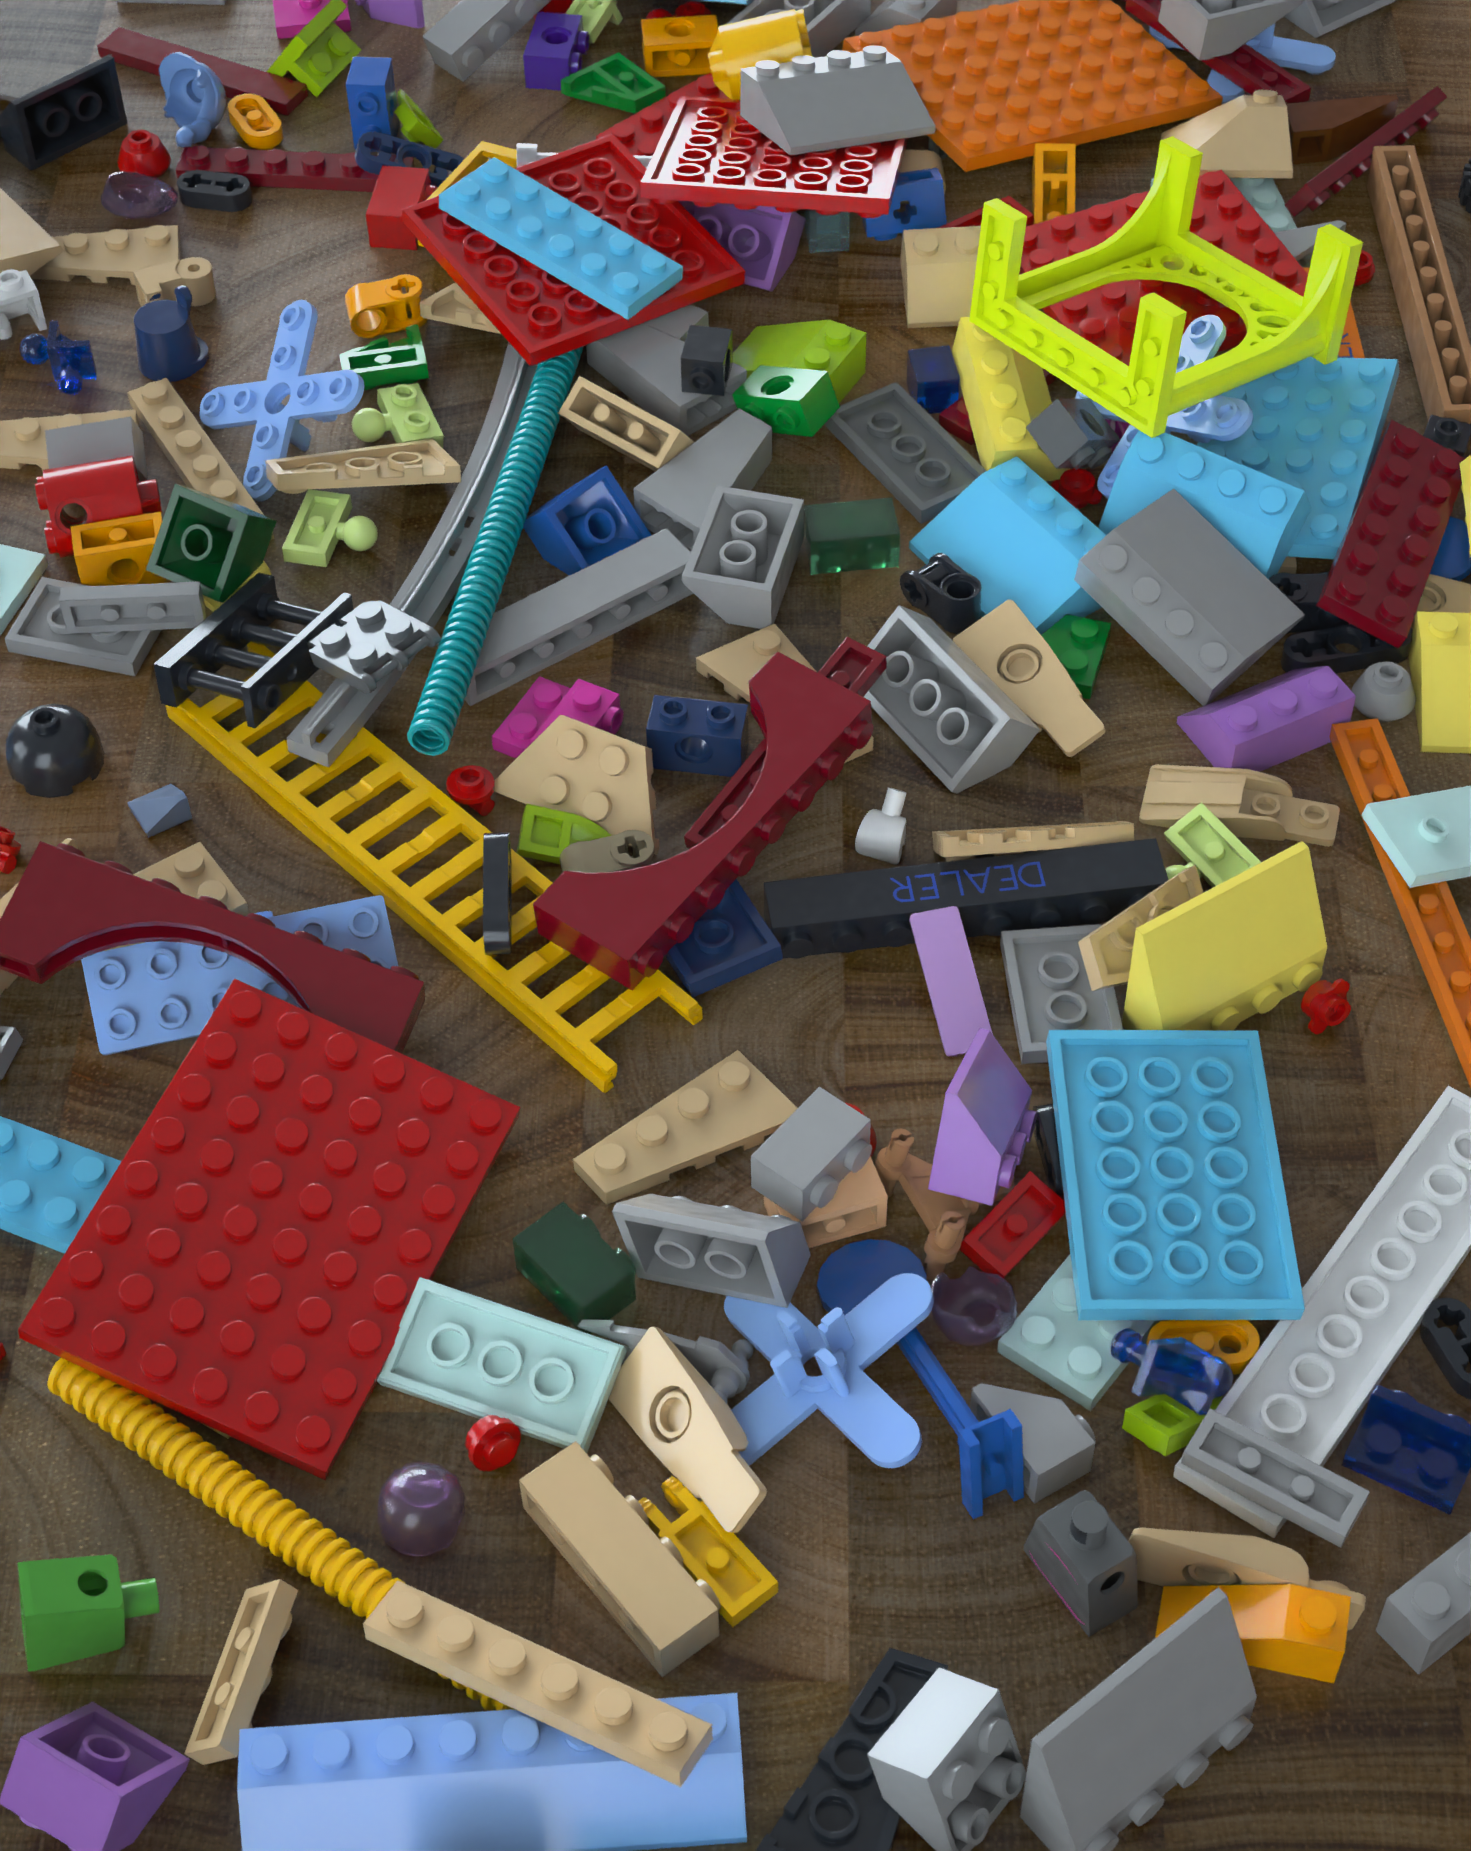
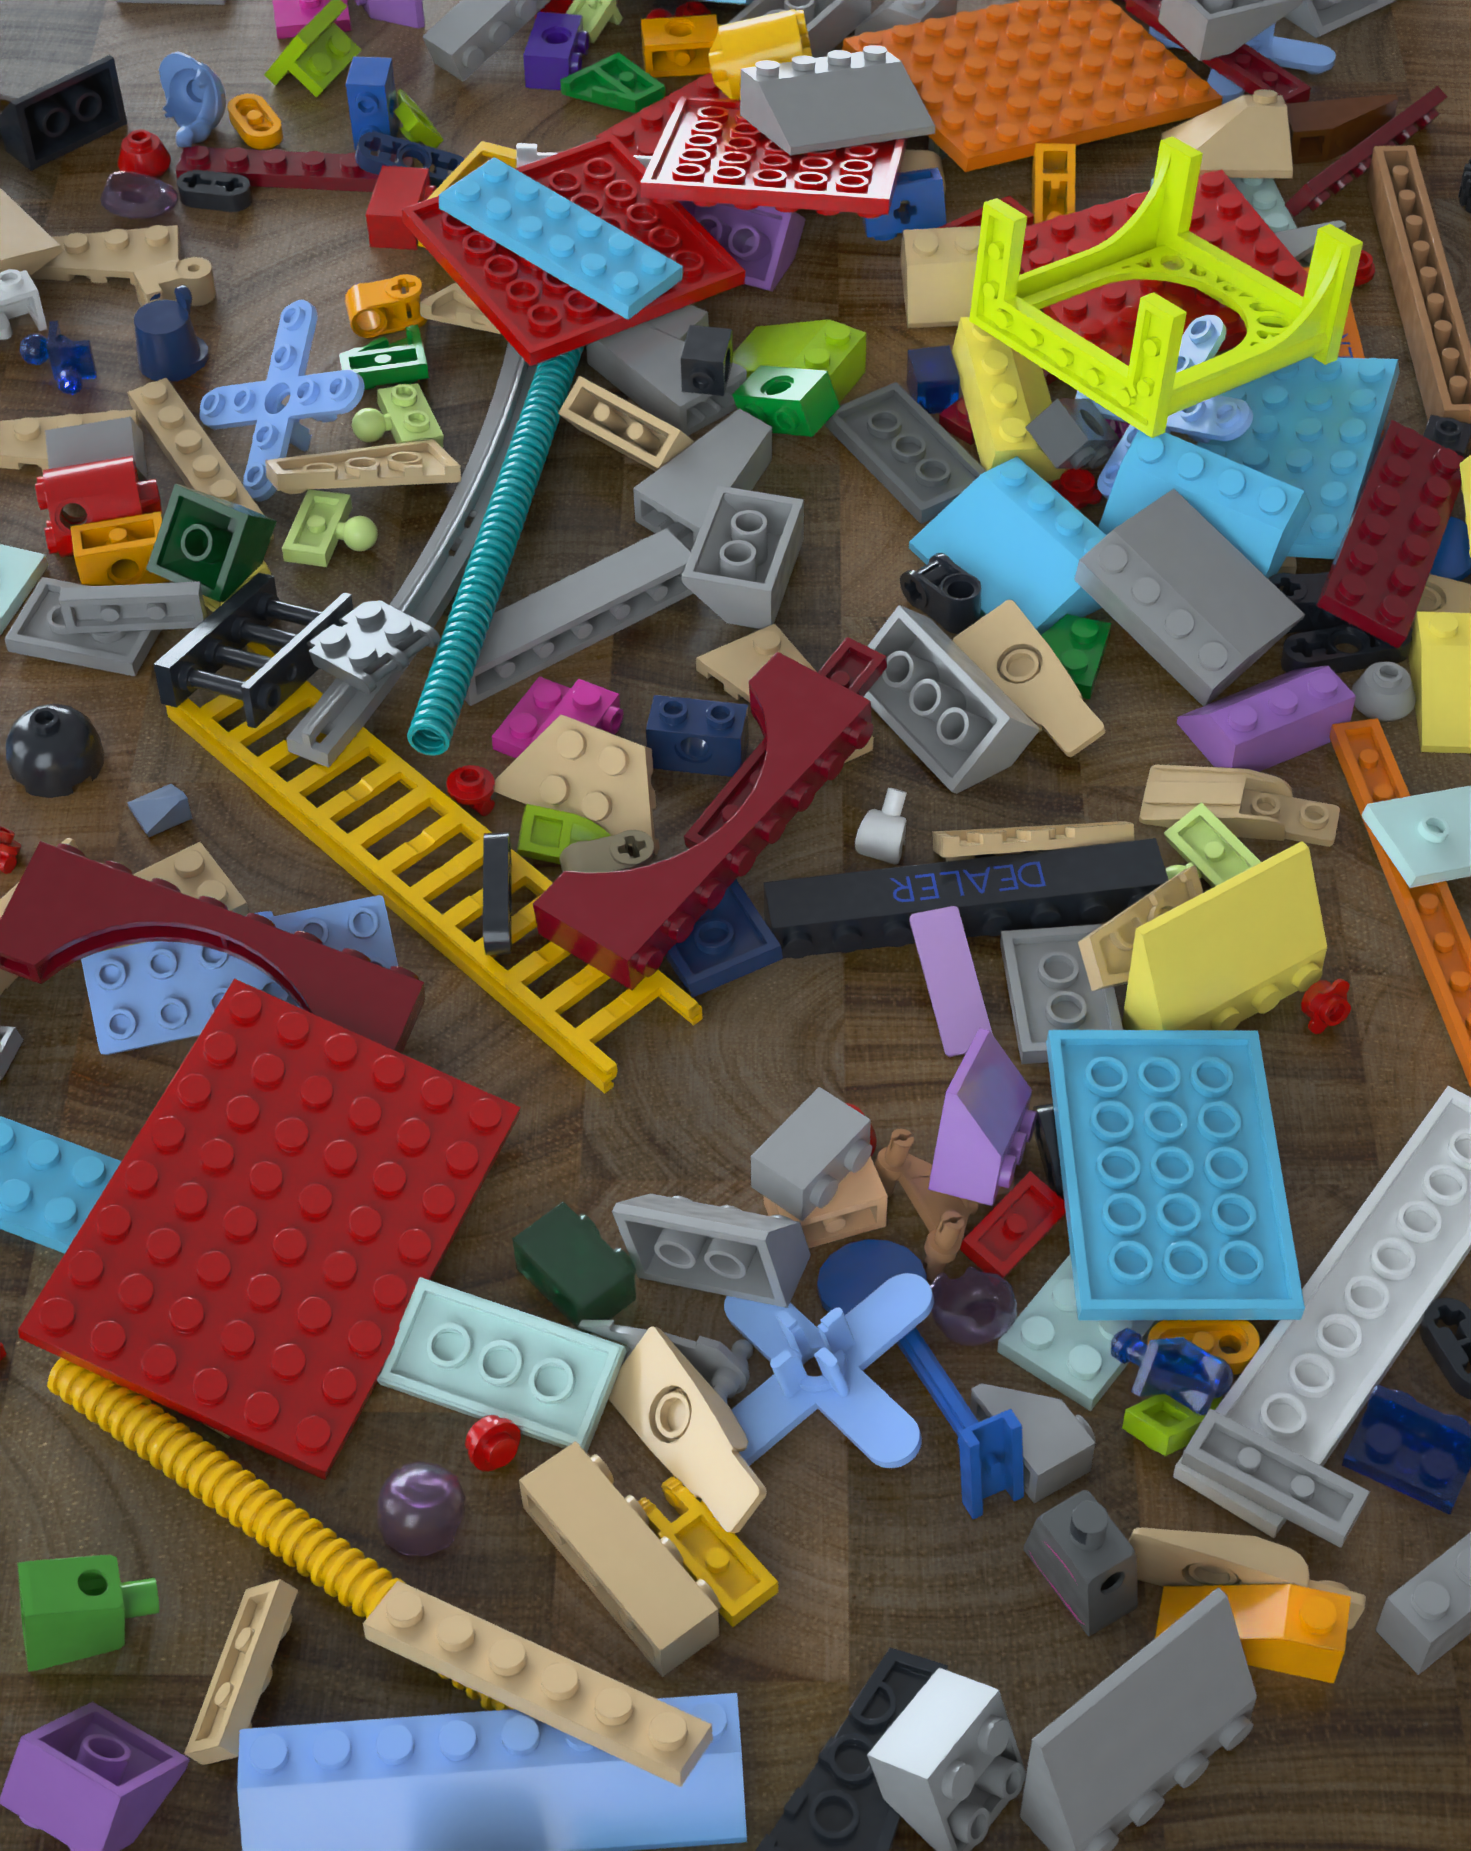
dark red tile [97,27,308,116] -> none
blue slope [523,465,651,575] -> none
tan wing [573,1050,798,1205] -> none
clear green brick [804,497,900,575] -> none
clear light blue brick [805,209,850,253] -> none

